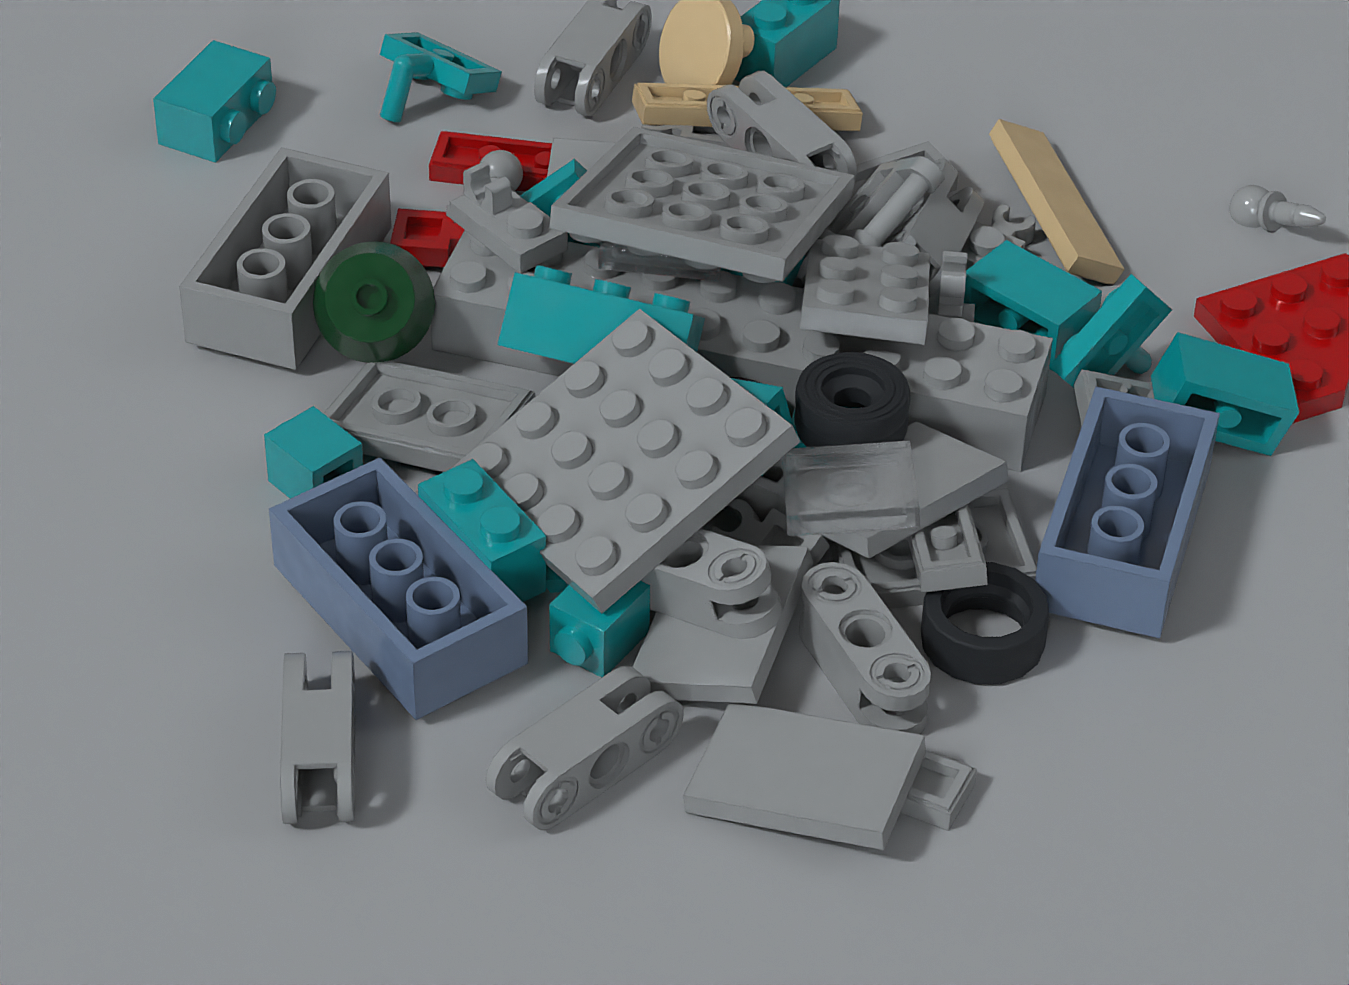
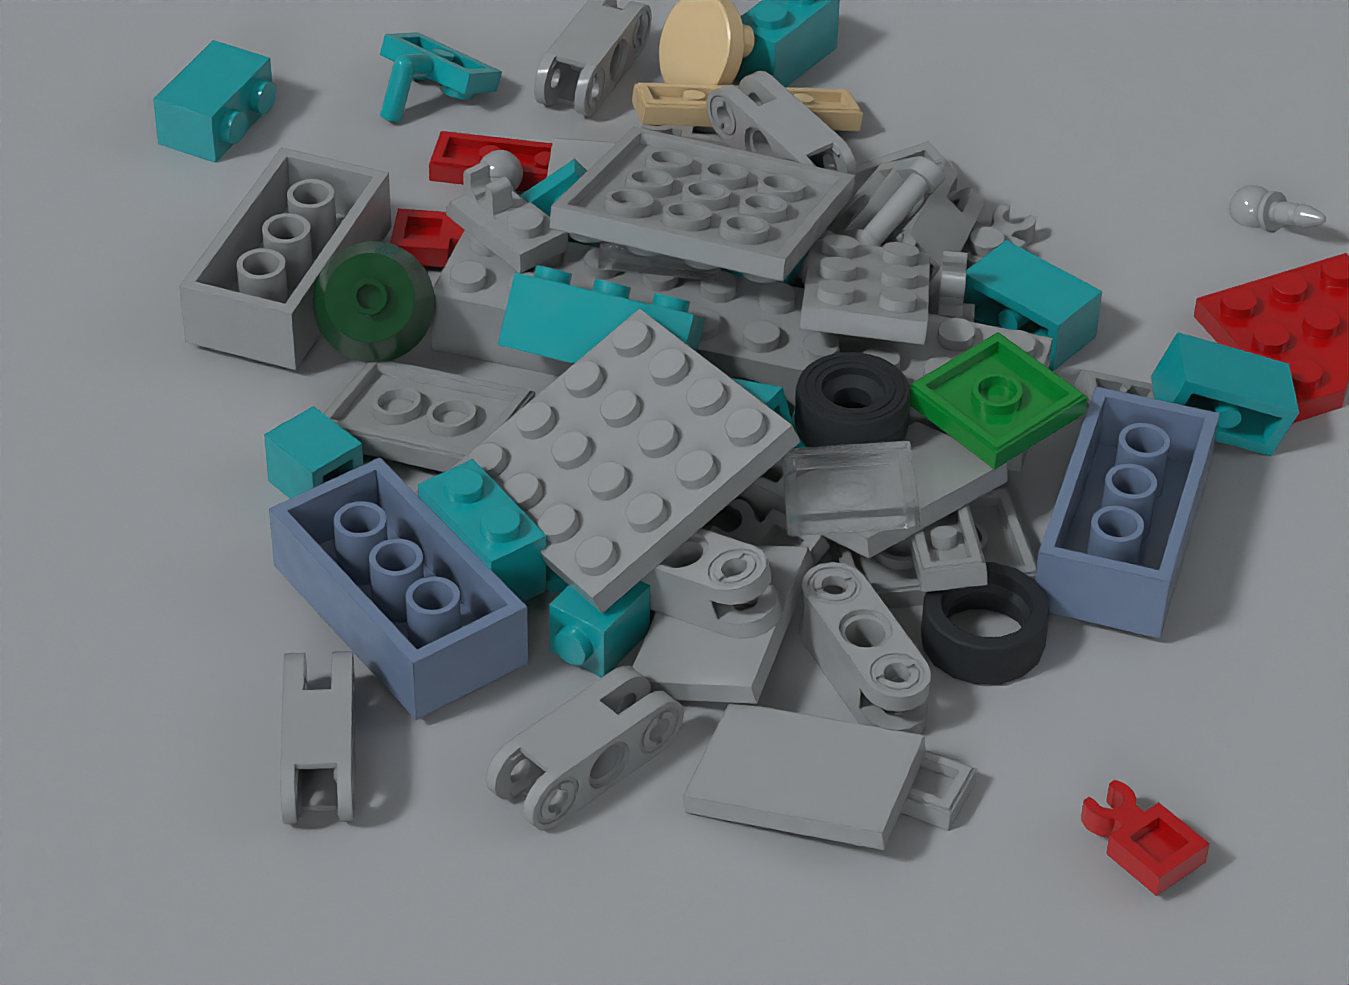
tan tile [989,119,1125,285] -> none
teal plate [1049,274,1172,388] -> none
none -> green tile [909,332,1088,470]
none -> red plate [1081,780,1210,896]

